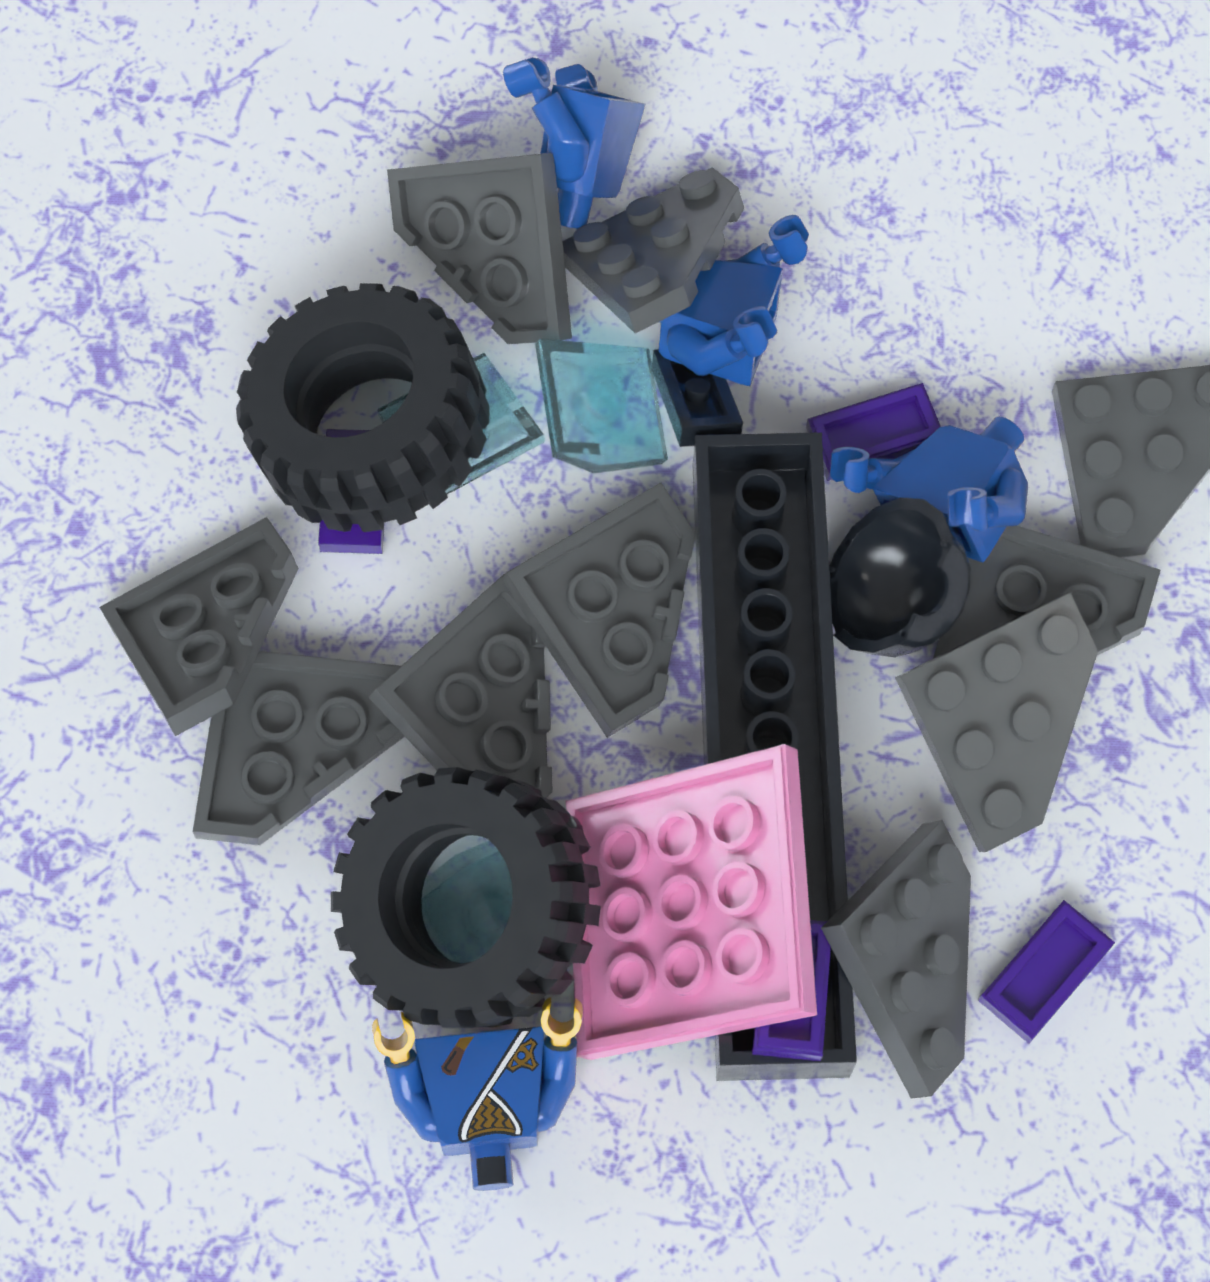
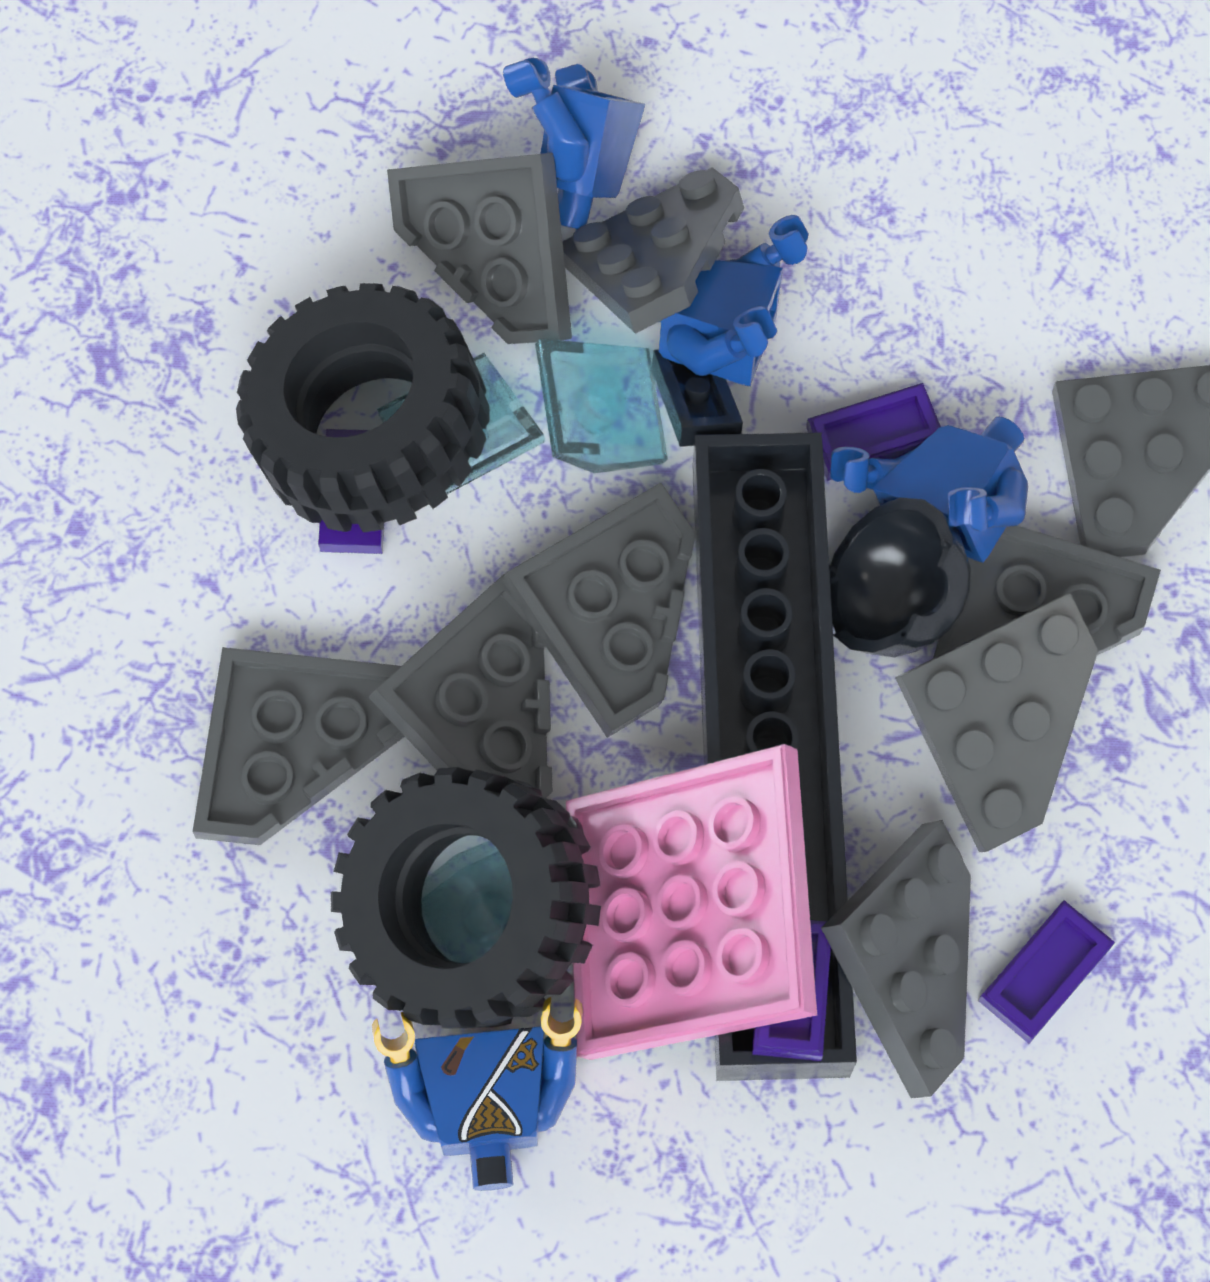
dark grey plate [99,517,299,736] -> none

